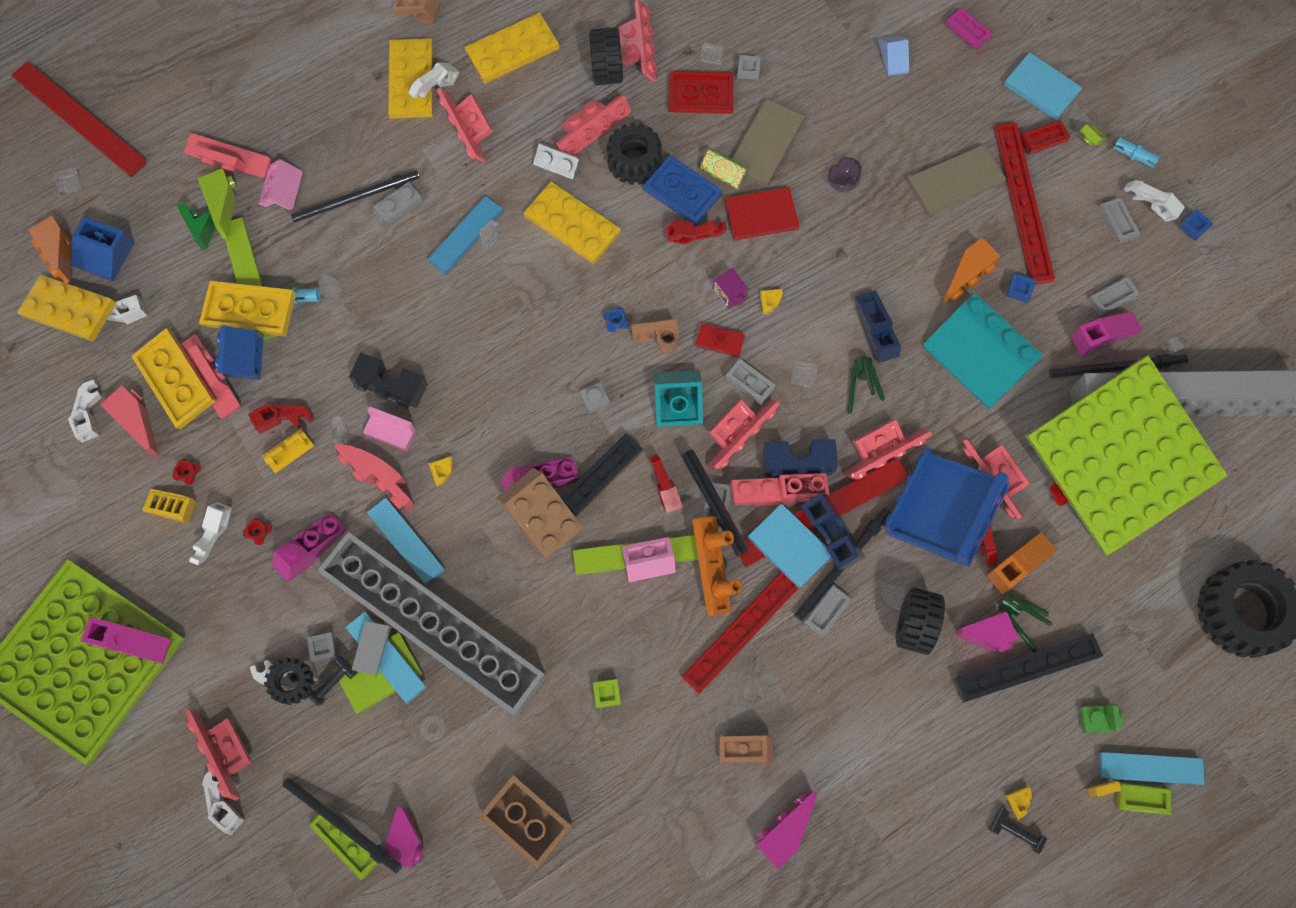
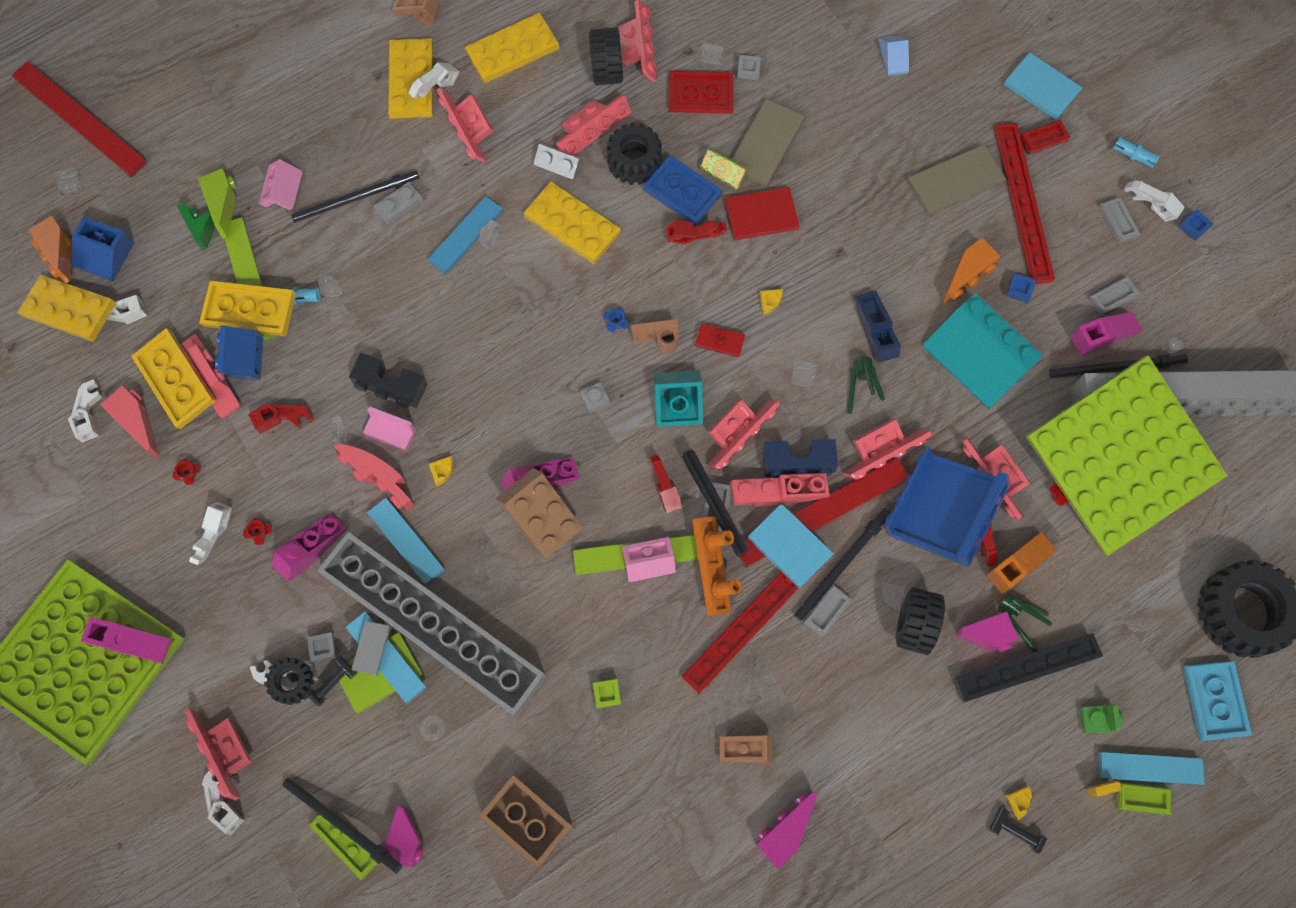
yellow slope [142,489,197,524] -> none
coral bracket [184,133,271,179] -> none
yellow hinge [262,429,314,474] -> none
black plate [560,433,643,517] -> none
magenta brick [713,268,748,309] -> none
light grey plate [725,358,776,405] -> none
dark blue arch [801,493,865,569] -> none
clear purple hair [828,157,862,192] -> none
dark pink plate [945,7,992,50] -> none
lime plate [1080,124,1108,146] -> none
none -> medium azure tile [1183,661,1252,741]

